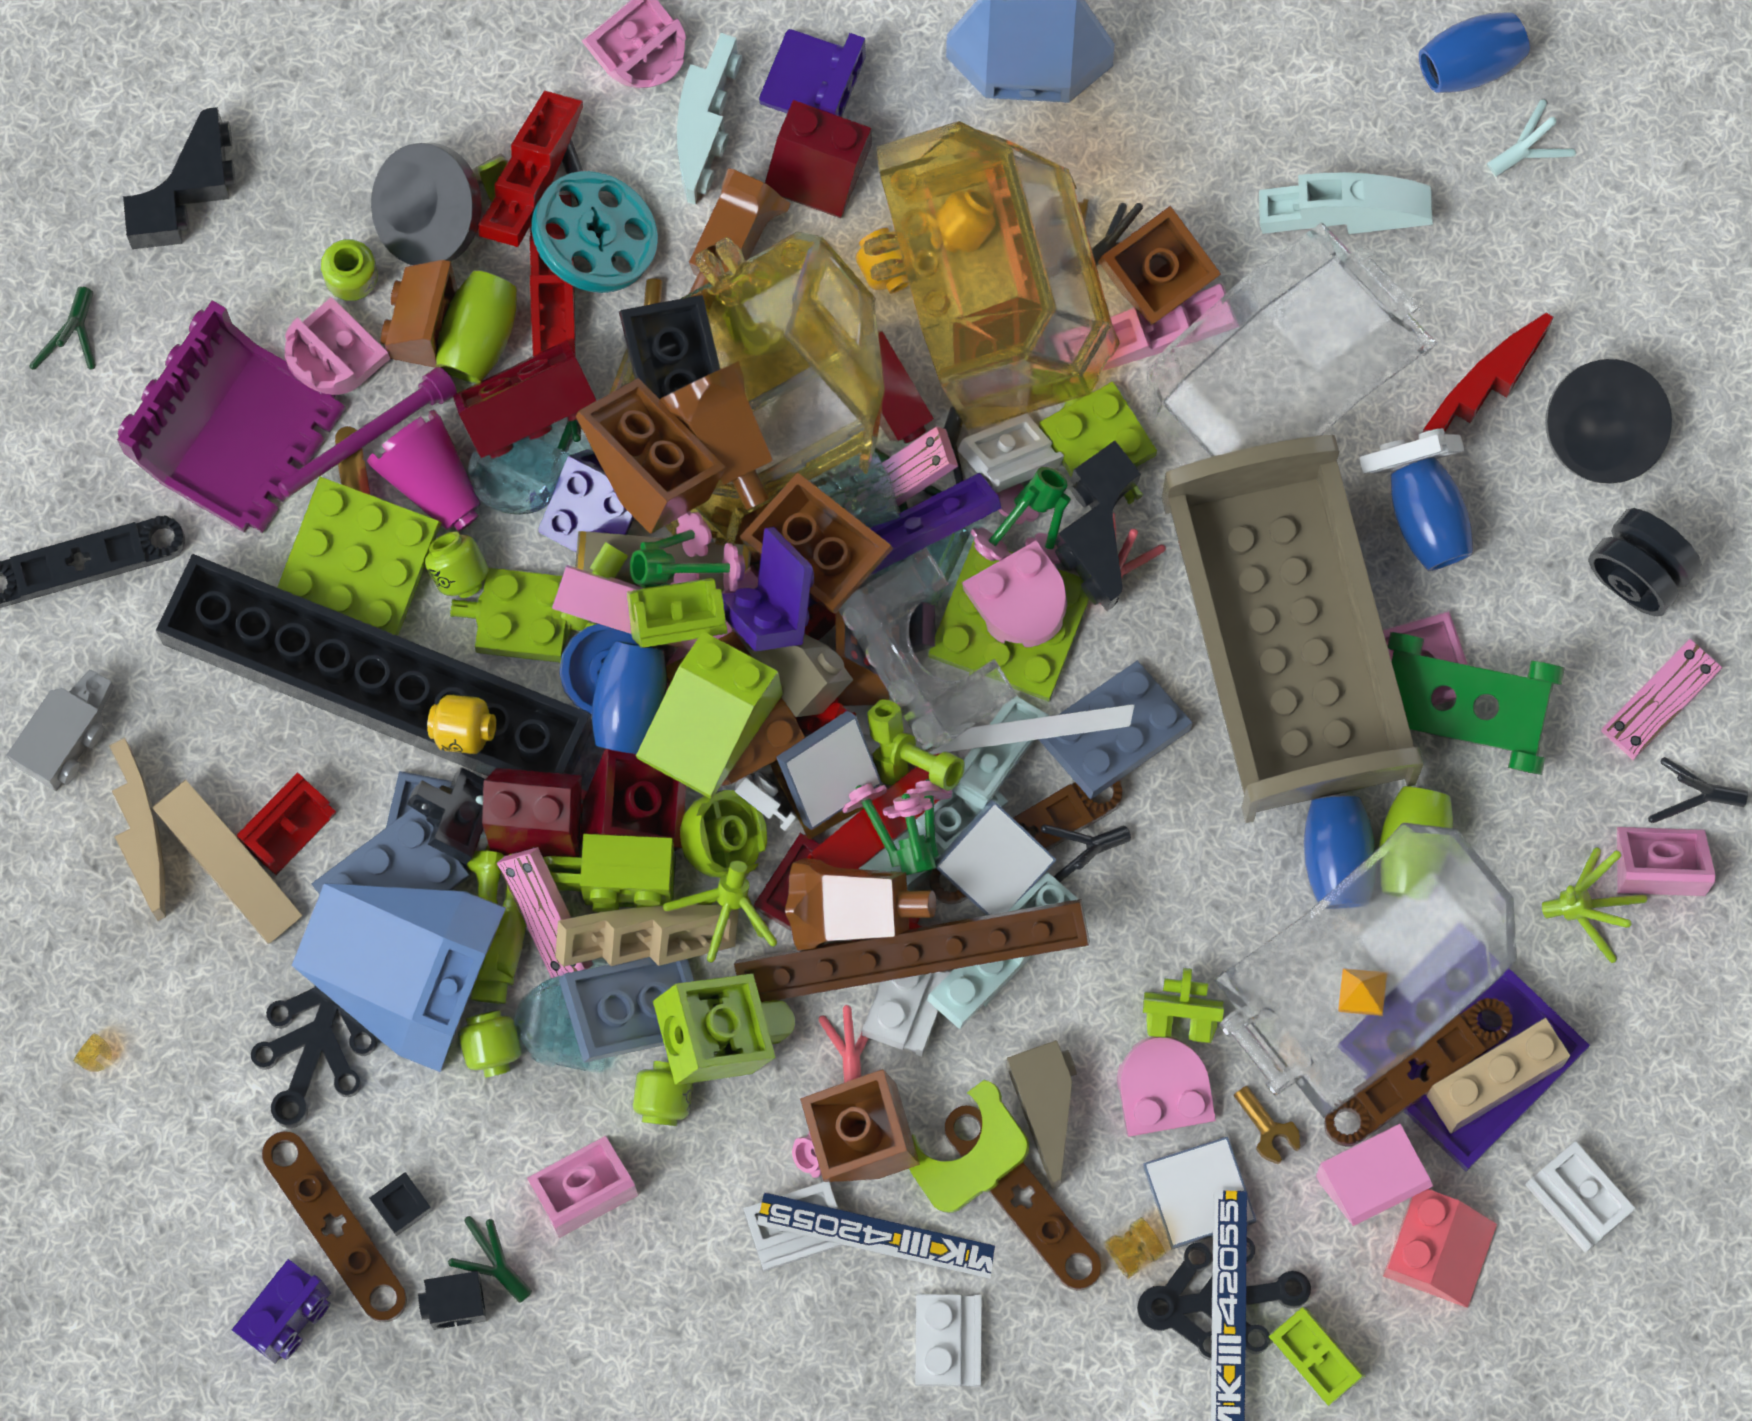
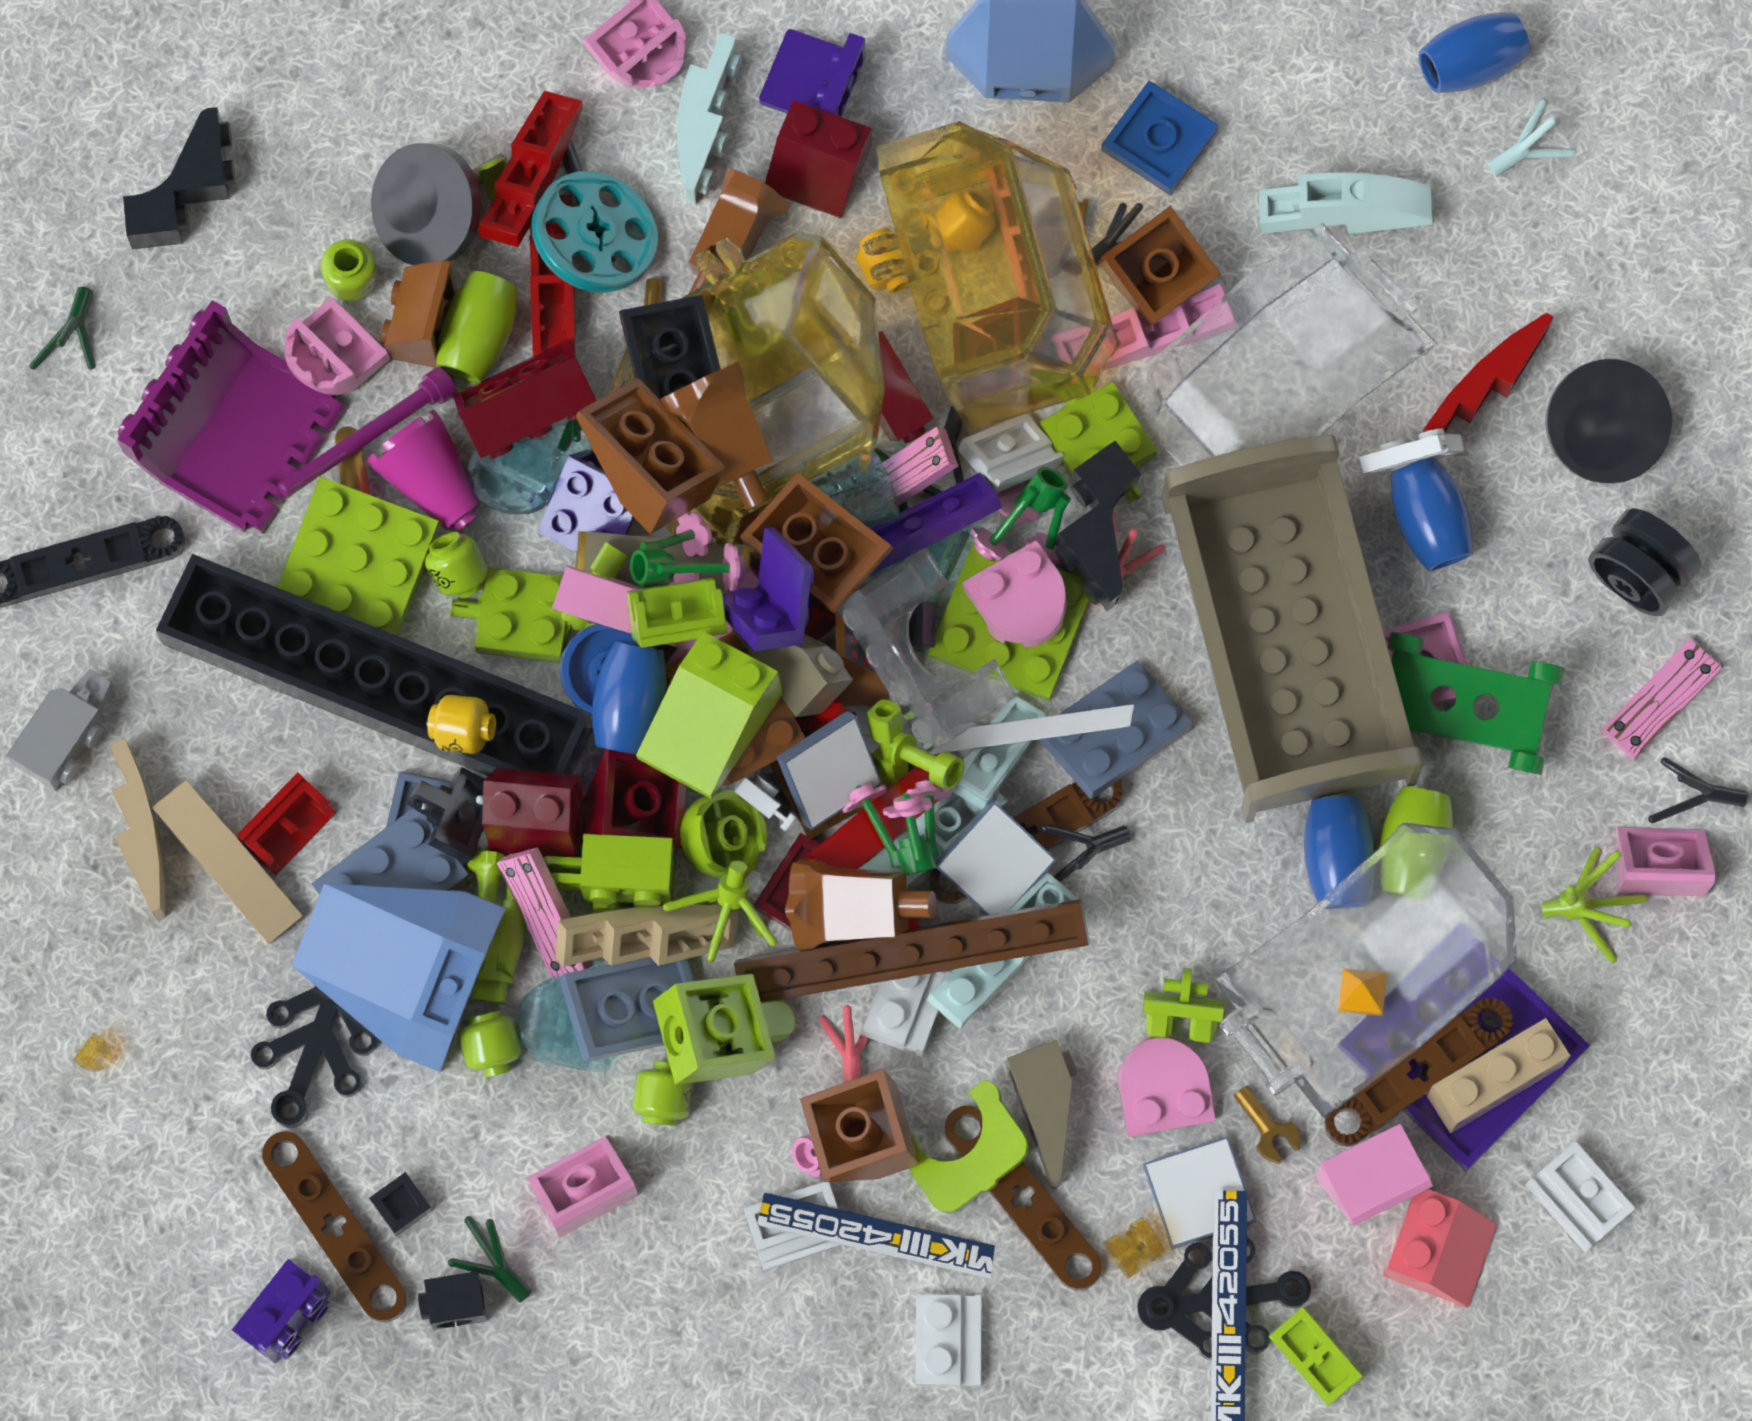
none -> blue plate [1101,80,1218,195]

